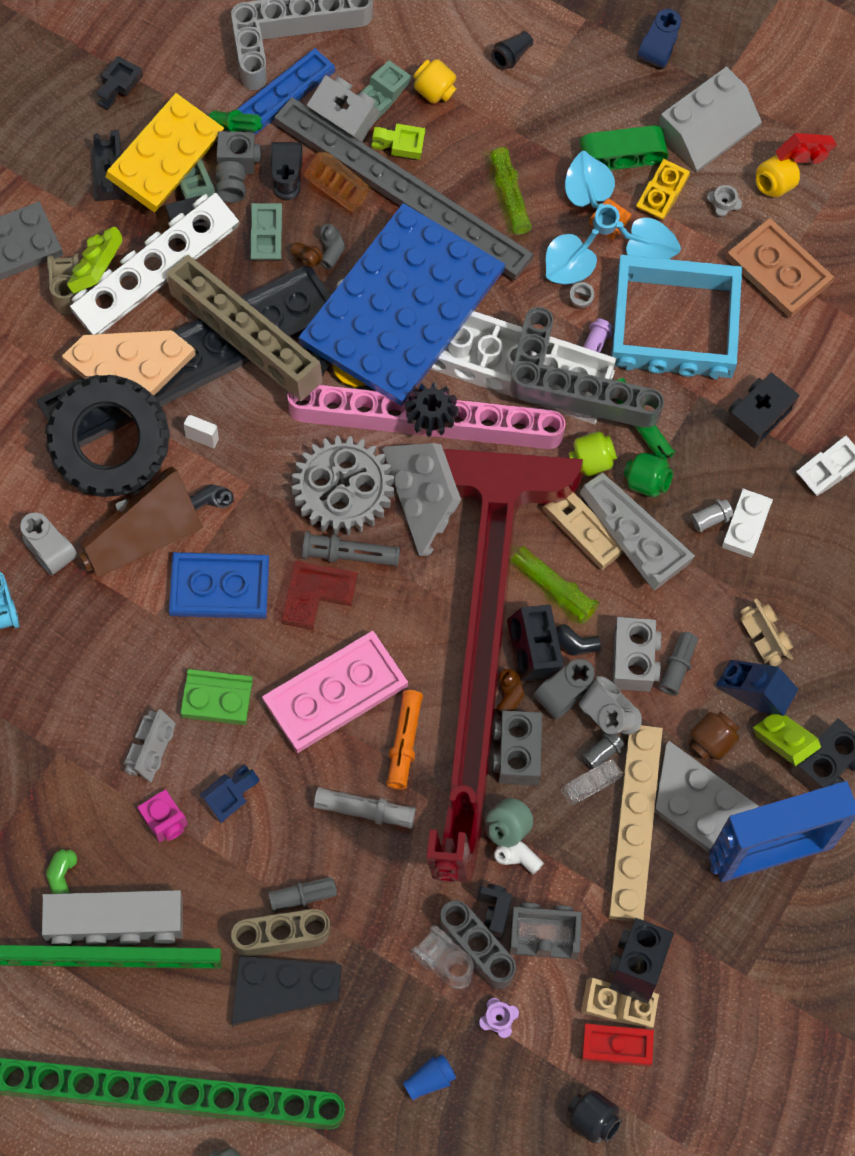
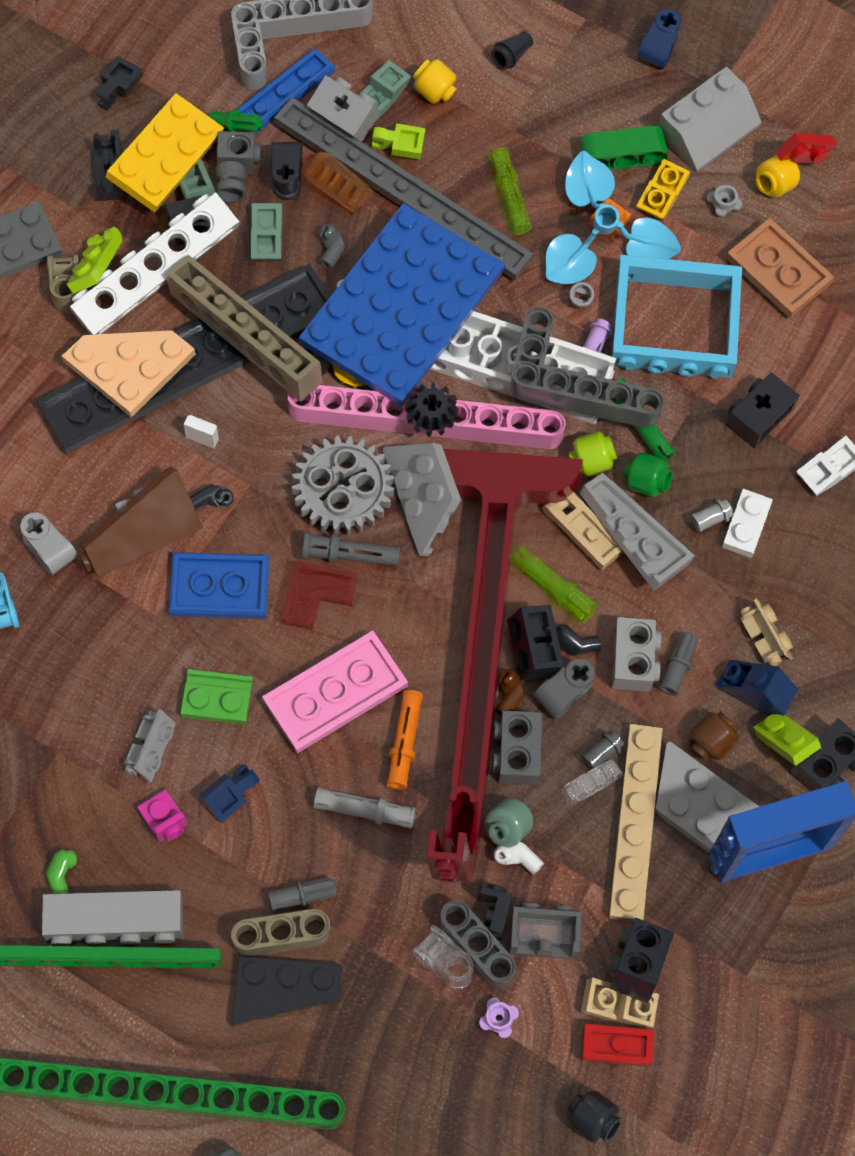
black tyre [45,374,170,497] -> none
reddish brown arm [291,242,323,267] -> none
blue cone [403,1054,457,1100] -> none
light grey piece [579,676,642,735] -> none

